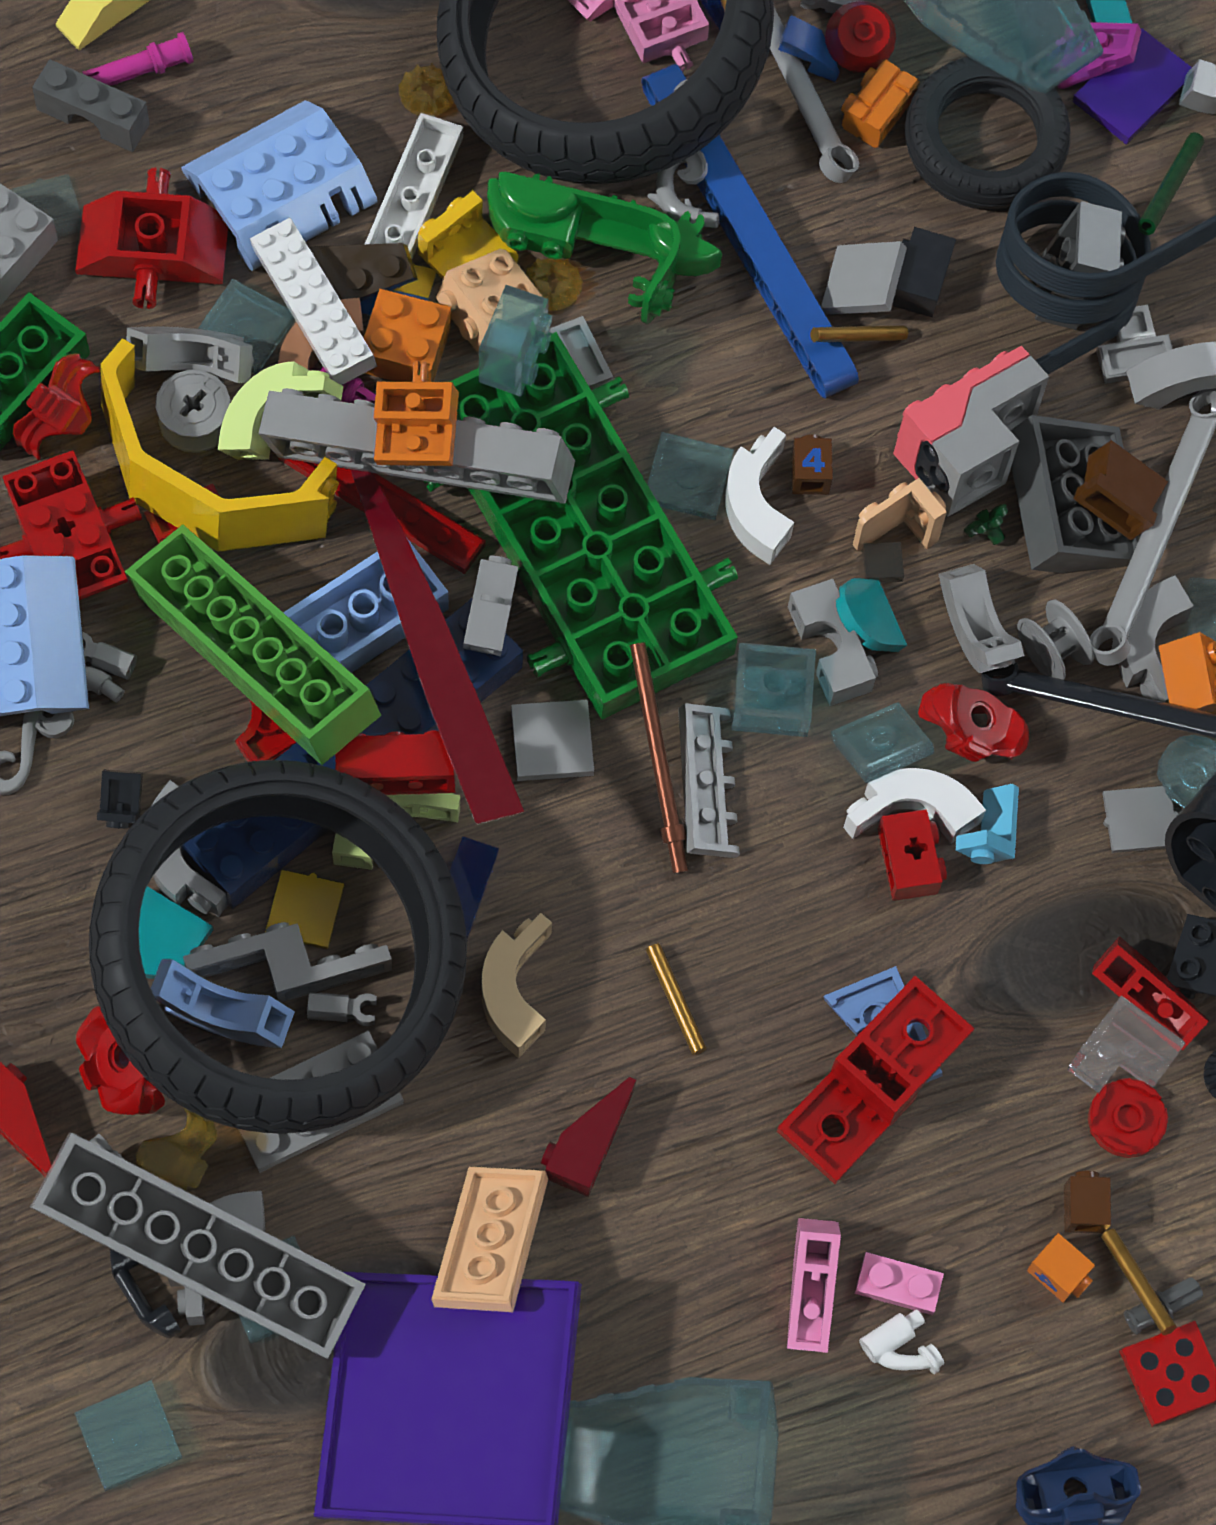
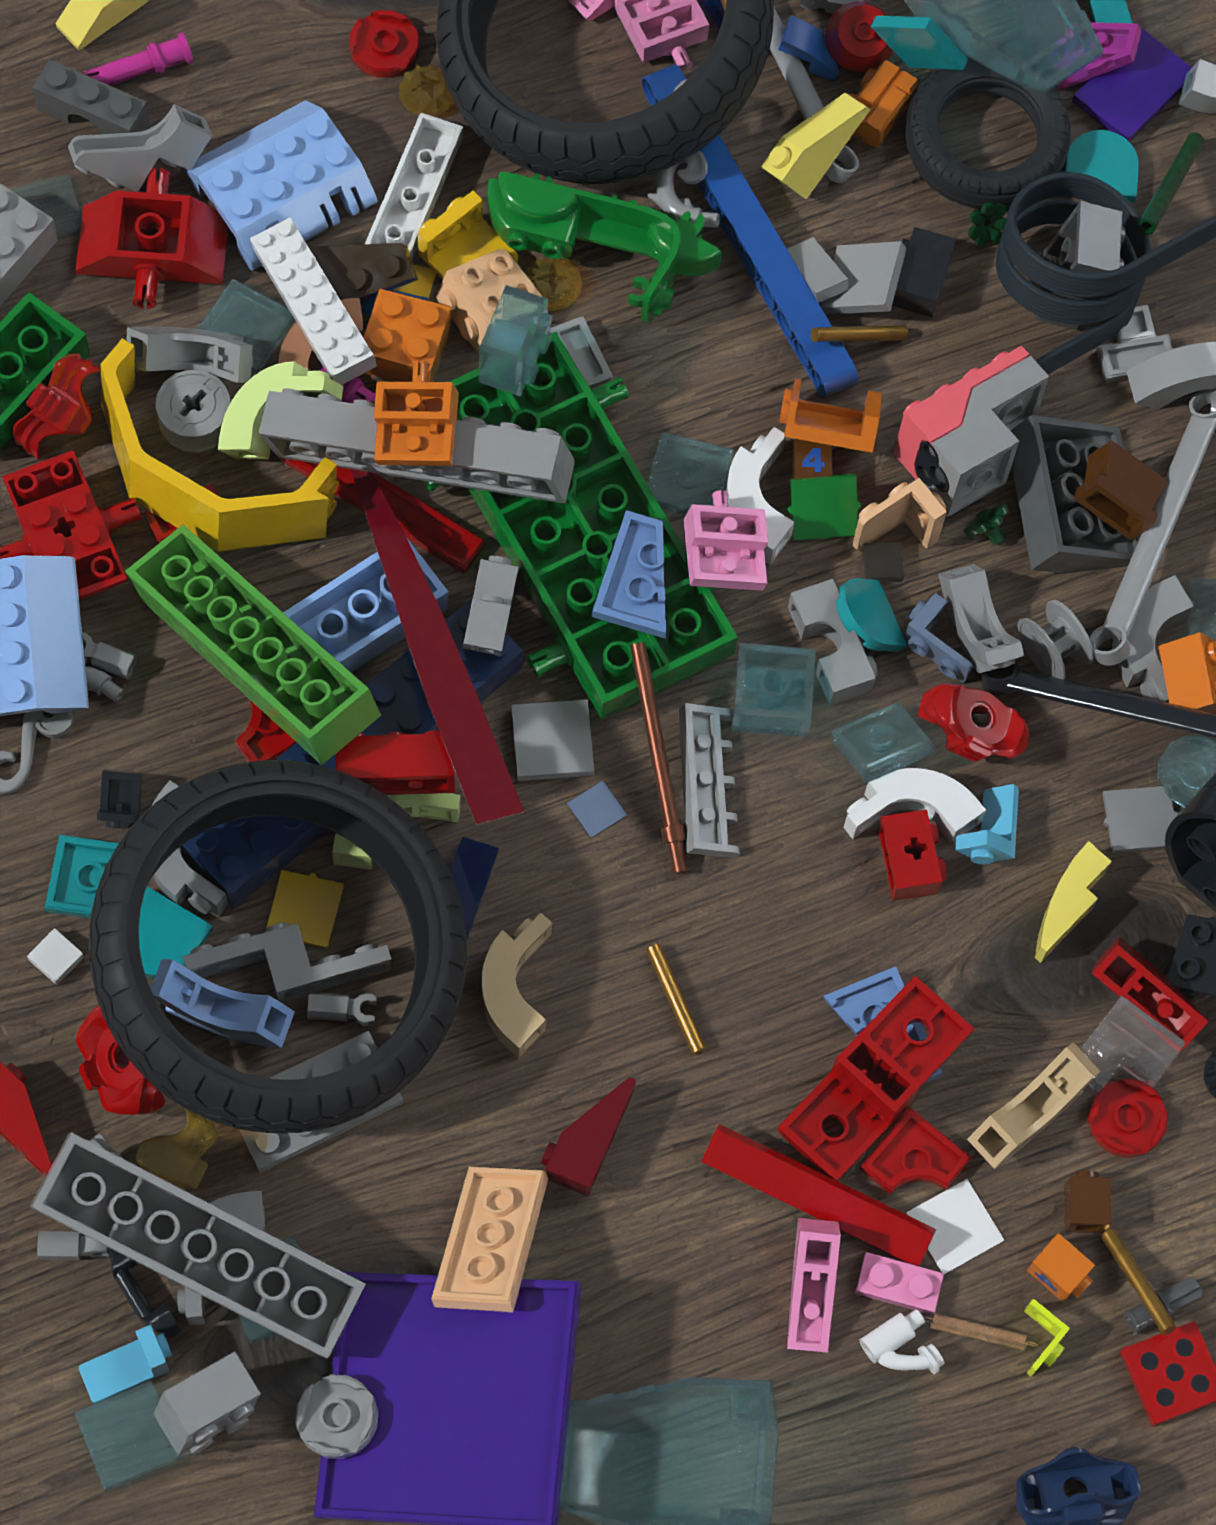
none -> white tile [27,928,84,985]
none -> light grey bar [37,1231,110,1260]
none -> teal tile [44,835,119,919]
none -> light grey arch [68,104,212,192]
none -> medium azure bracket [79,1325,172,1404]
none -> light grey brick [153,1352,260,1456]
none -> light grey tile [295,1375,379,1459]
none -> red tile [349,10,420,78]
none -> sand blue sticker [567,781,627,838]
none -> medium blue wing [592,510,666,639]
none -> bright pink plate [684,490,768,591]
none -> red tile [701,1124,937,1267]
none -> light yellow slope [761,93,870,200]
none -> orange panel [779,378,882,453]
none -> light grey tile [787,237,849,303]
none -> green piece [788,474,861,541]
none -> red tile [859,1107,972,1194]
none -> teal tile [871,16,968,70]
none -> sand blue bracket [904,592,973,683]
none -> white sticker [906,1179,1004,1274]
none -> light nougat piece [923,1313,1038,1350]
none -> tan arch [967,1042,1101,1169]
none -> dark green plant [968,202,1007,248]
none -> neon yellow bracket [1024,1299,1070,1377]
none -> light yellow slope [1035,841,1112,963]
none -> teal tile [1065,130,1139,203]

